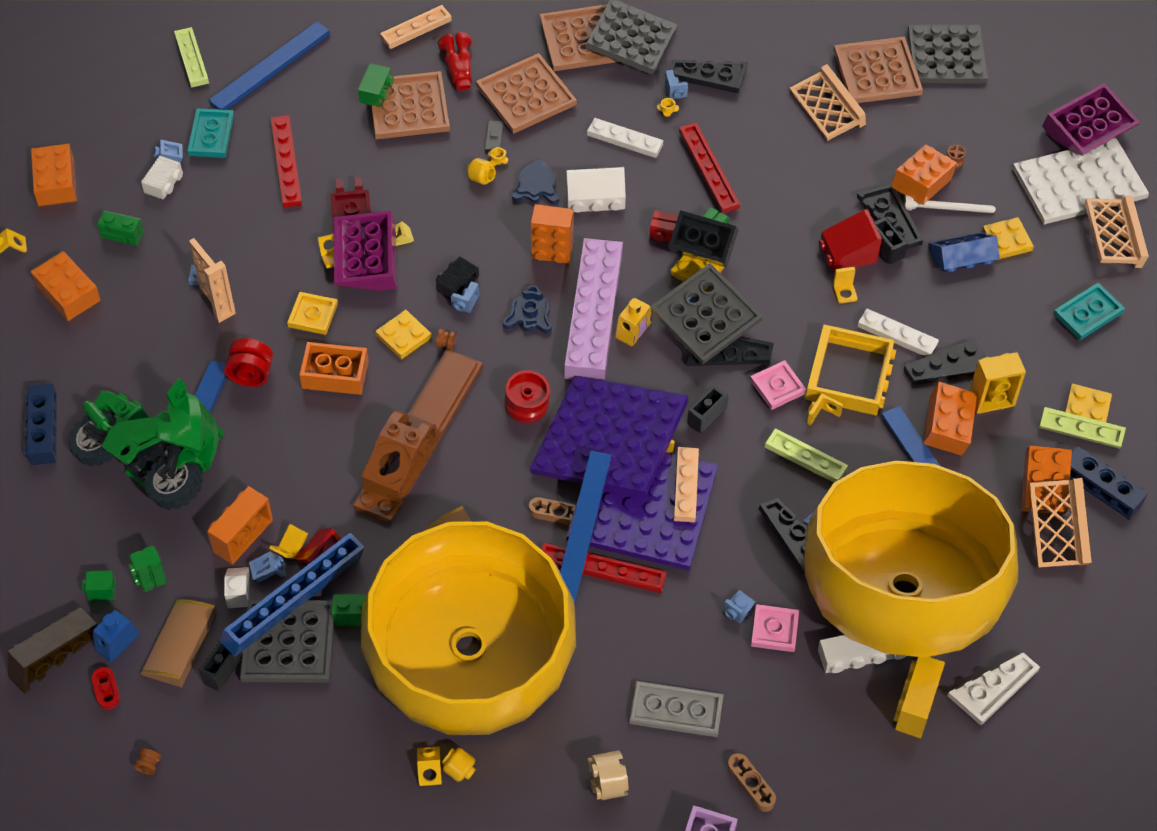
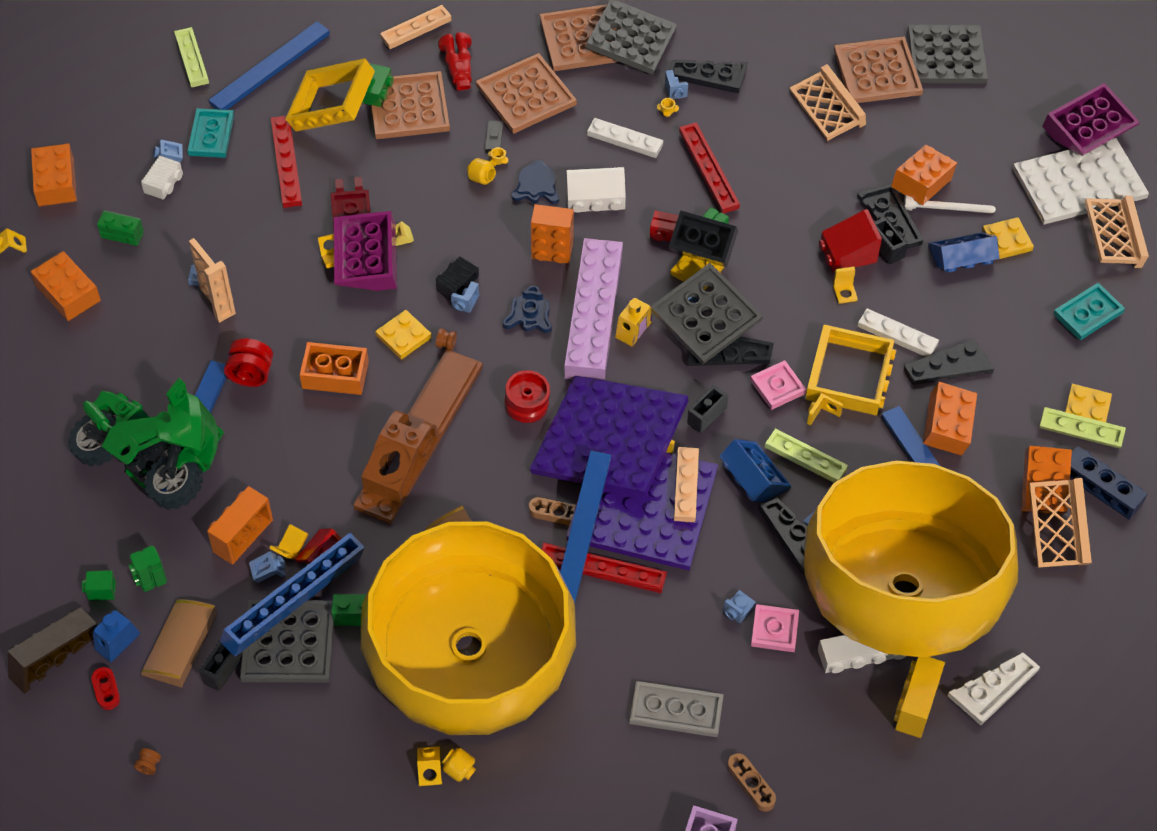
dark blue brick [24,383,57,465] -> none
white slope [224,567,250,608] -> none
yellow plate [287,292,338,335] -> none
tan brick [587,750,629,801] -> none
dark orange wheel [946,145,966,169] -> none
yellow brick [970,352,1026,414] -> none
none -> yellow window [285,58,375,132]
none -> blue slope [719,439,792,502]

